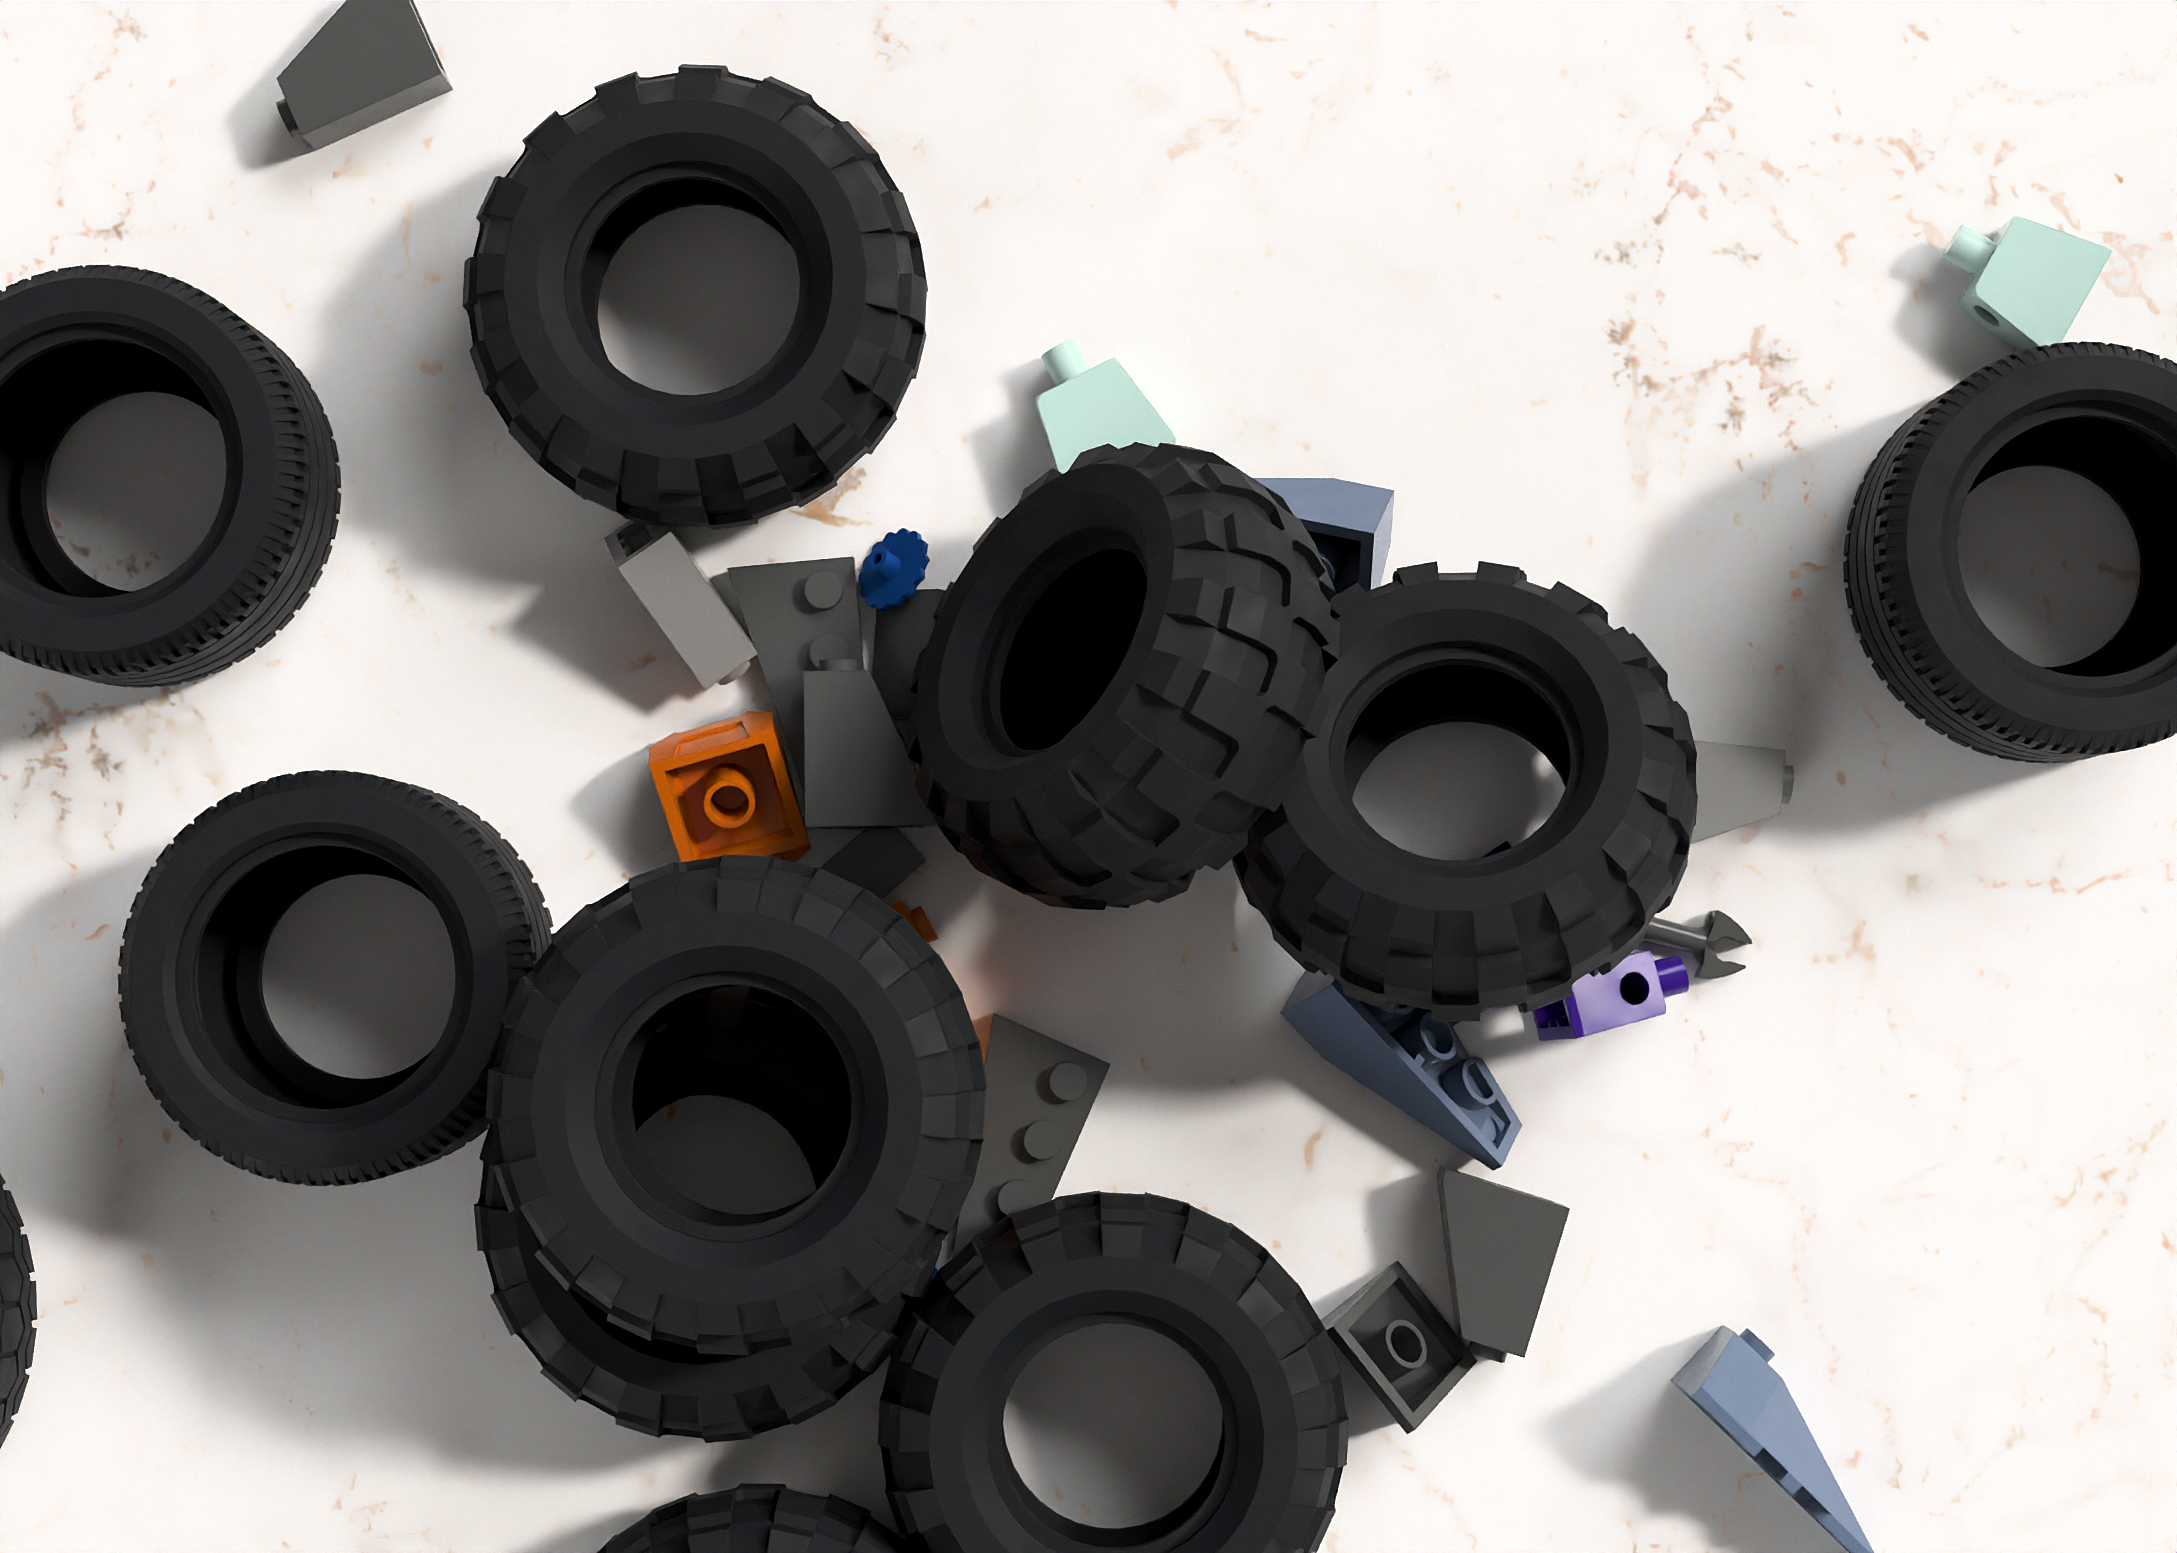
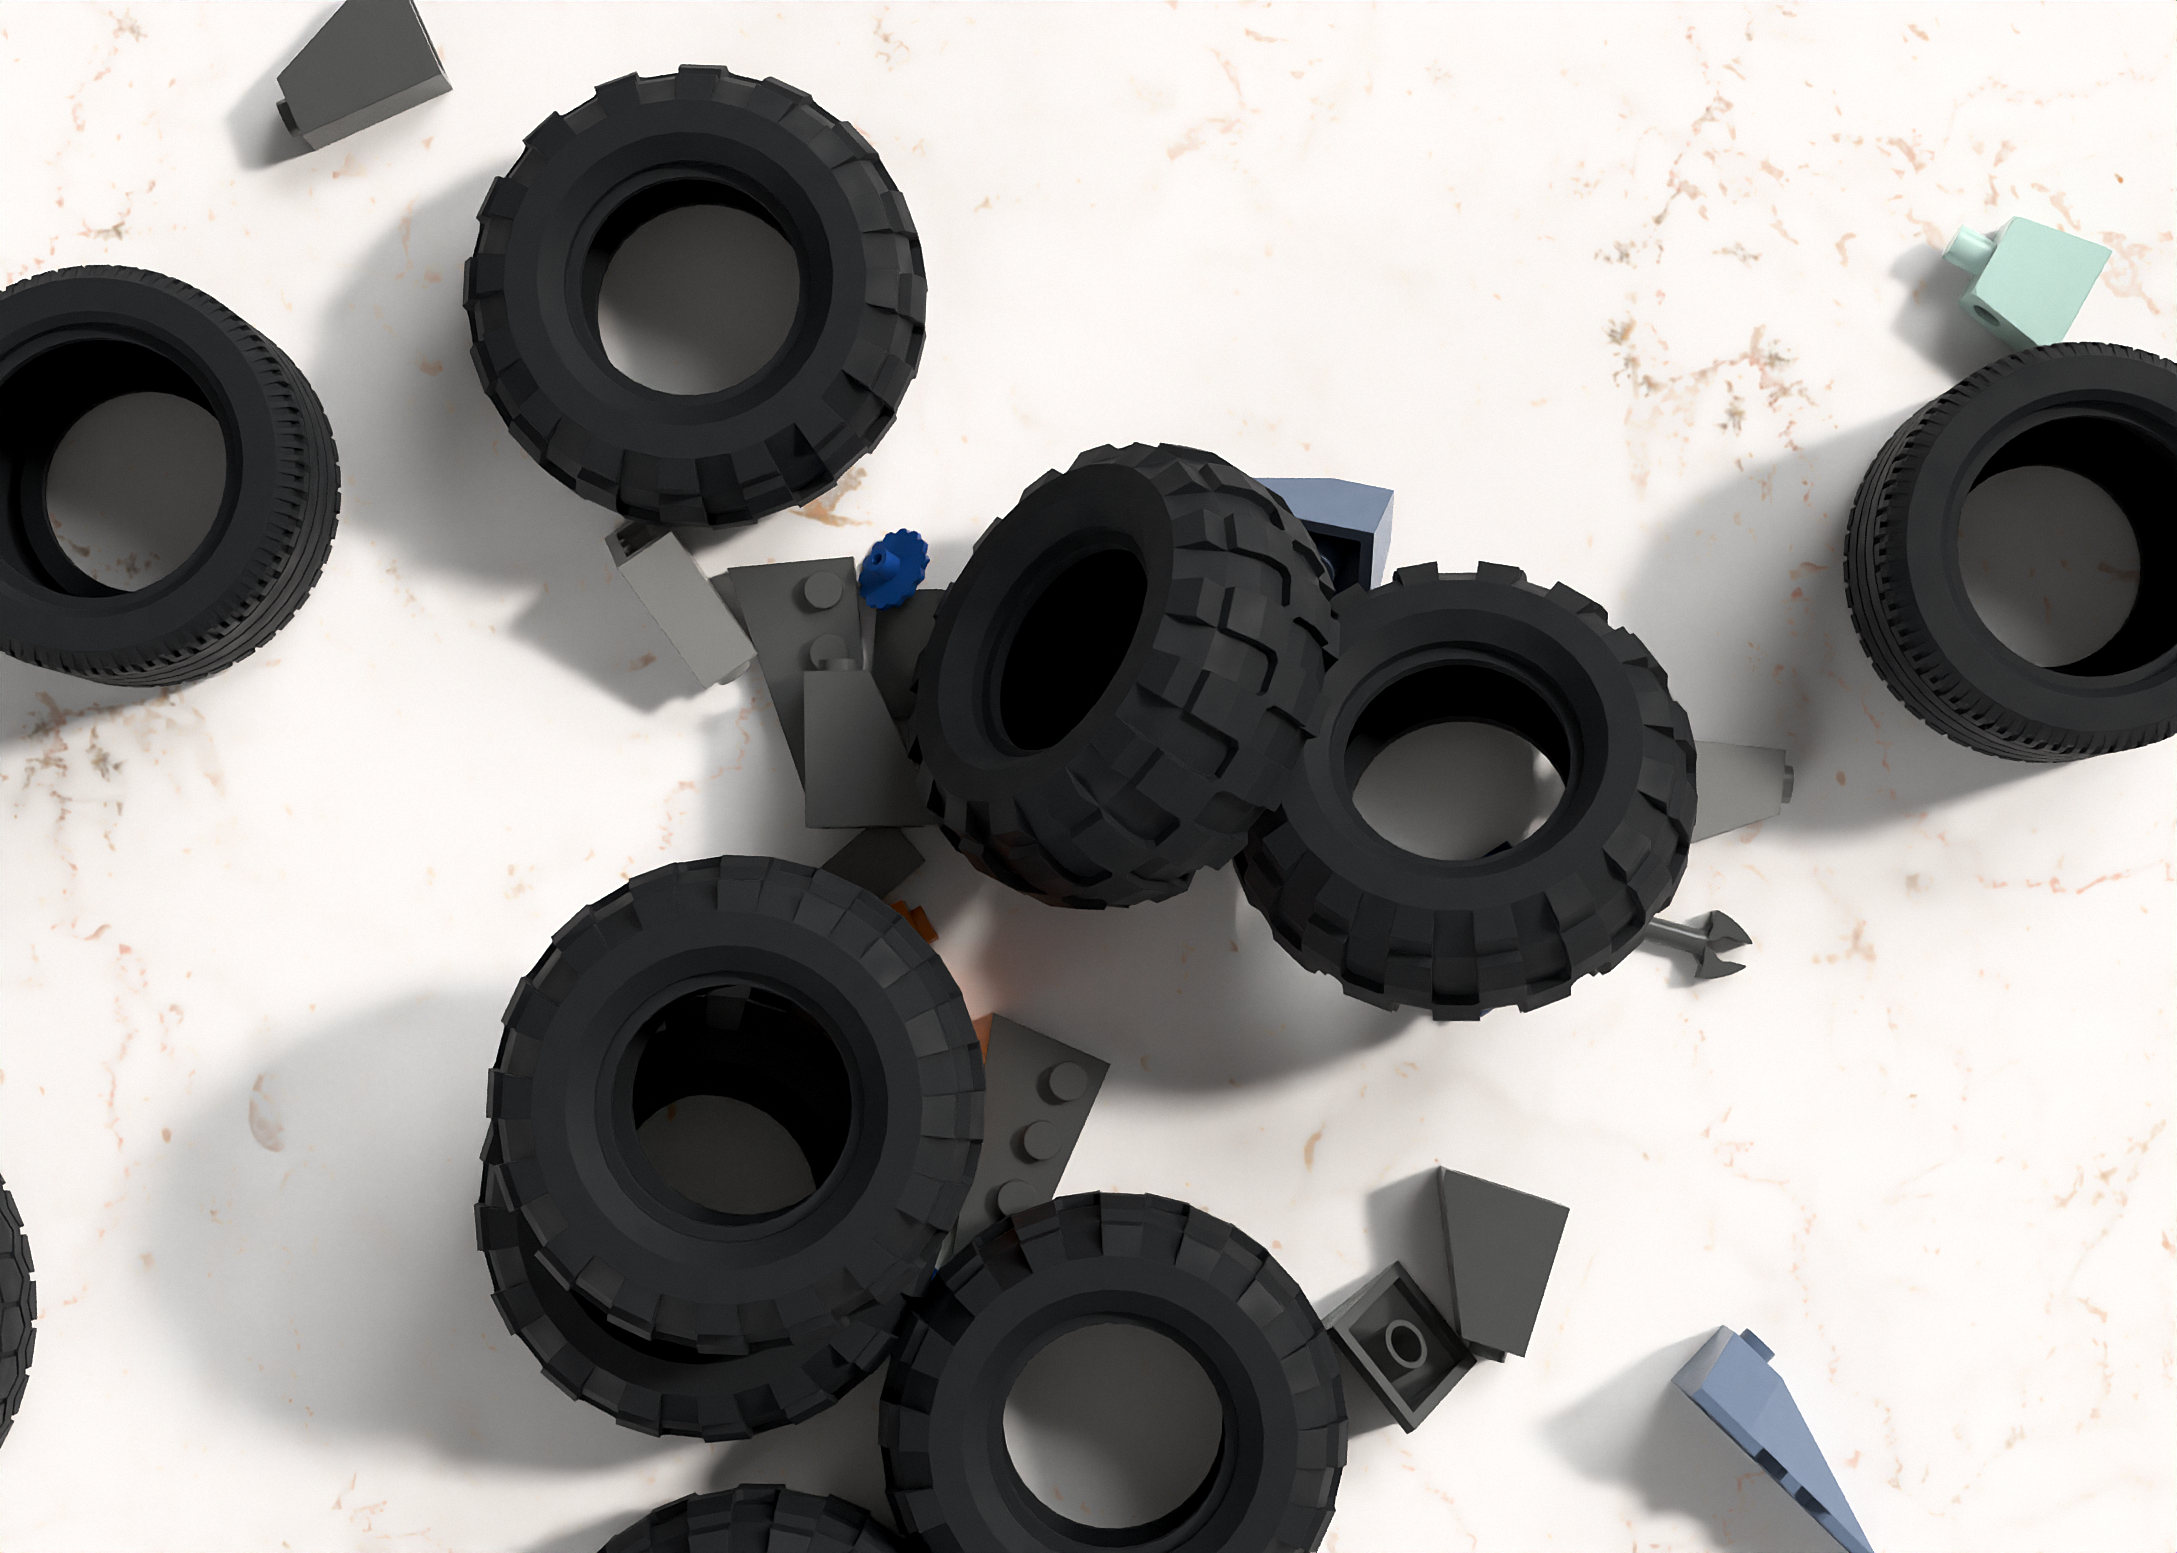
black tyre [118,770,554,1187] -> none
orange slope [648,711,811,862] -> none
light aqua torso [1035,339,1176,474] -> none
sand blue wedge [1280,970,1522,1171] -> none
torso [1532,950,1689,1041] -> none

